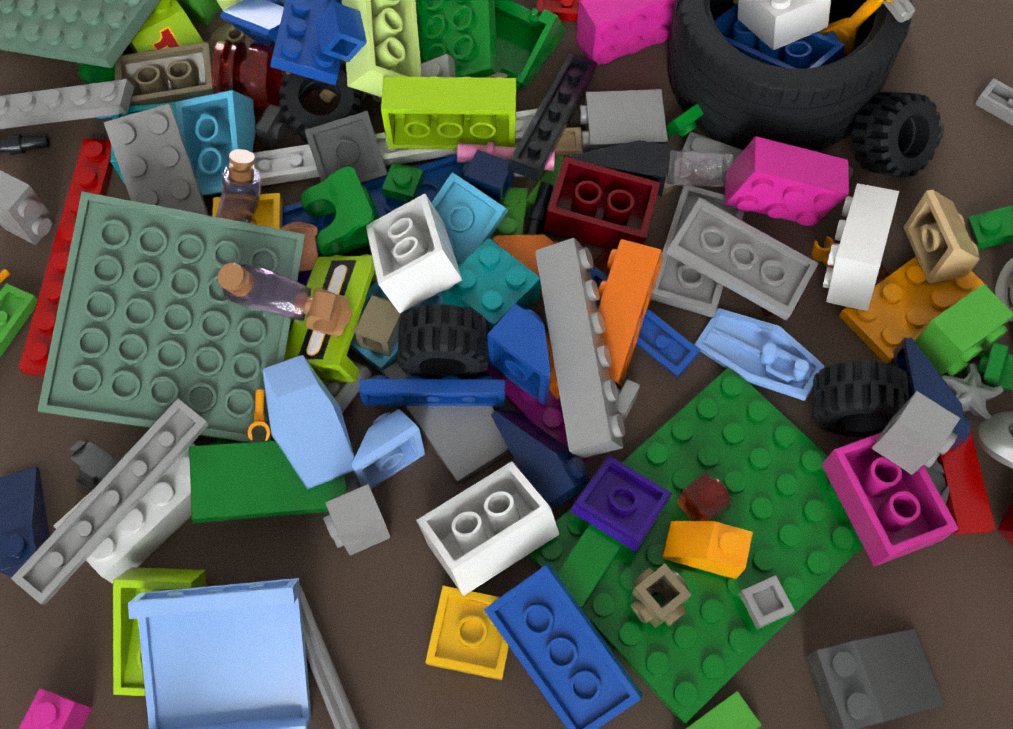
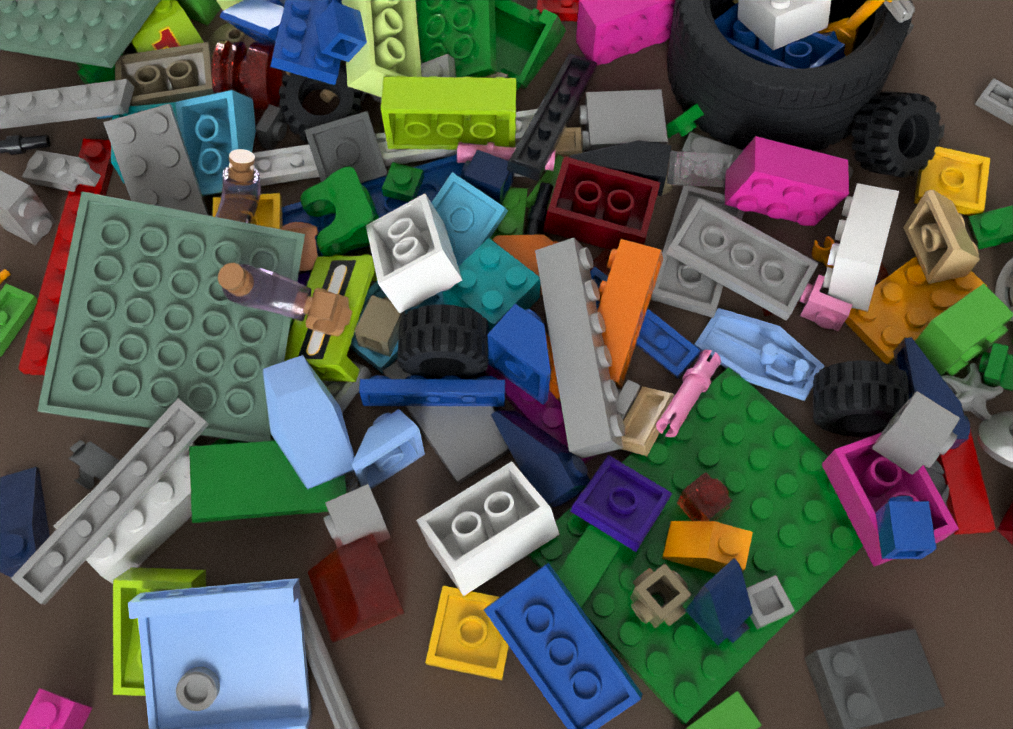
light orange hand [247,389,271,441] -> none
none -> light grey hinge [22,150,101,192]
none -> light grey tile [176,667,220,711]
none -> clear red slope [307,534,404,643]
none -> tan tile [621,386,675,456]
none -> bright pink pin [656,349,721,438]
none -> dark blue slope [686,558,753,646]
none -> bright pink bracket [799,274,852,331]
none -> blue brick [876,496,937,559]
none -> yellow plate [914,147,990,216]

